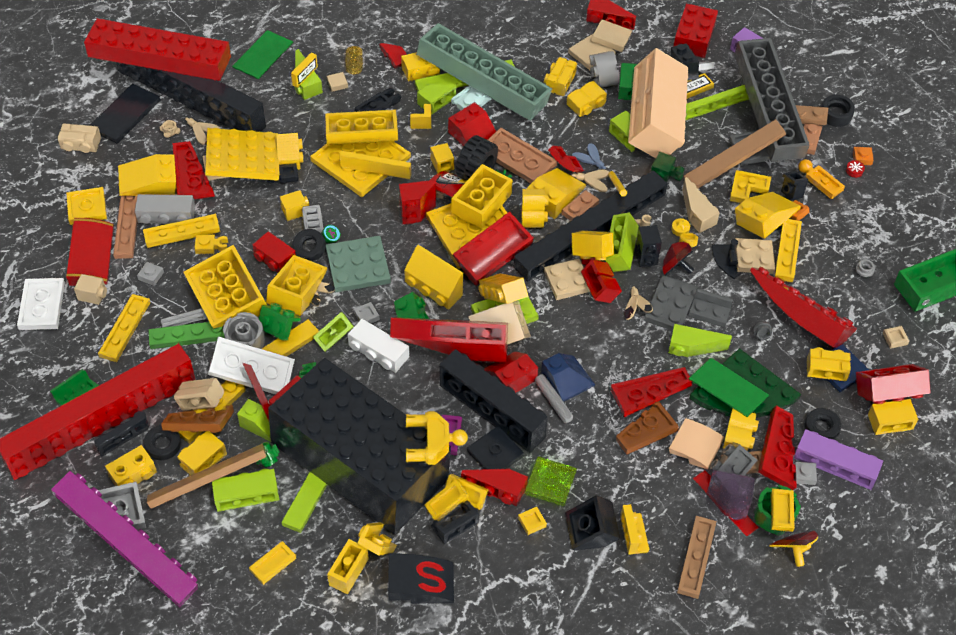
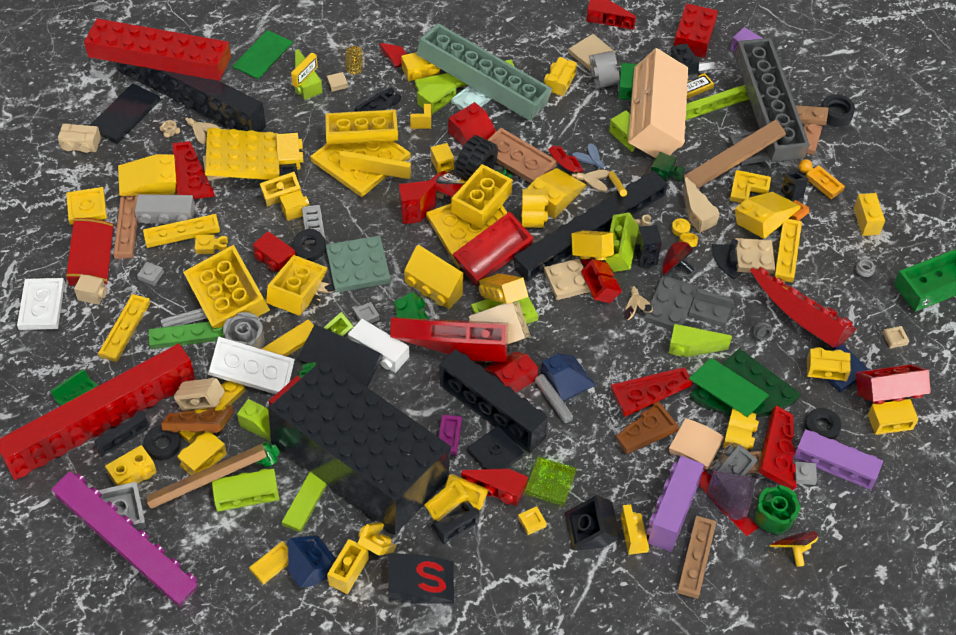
red sticker [243,363,270,421] -> none
green bracket [259,303,301,340] -> none
green tile [321,225,341,244] -> none
yellow connector [406,411,468,465] -> none
nougat plate [562,190,599,221] -> none
yellow brick [567,81,607,117] -> none
tan tile [591,20,632,52] -> none
yellow tile [771,489,794,532] -> none
red tile [846,160,865,178] -> none
orange plate [853,147,874,165] -> none
none -> yellow brick [260,172,301,207]
none -> dark blue slope [288,535,336,588]
none -> black tile [298,324,383,387]
none -> medium lavender brick [646,456,704,553]
none -> yellow brick [854,193,885,236]

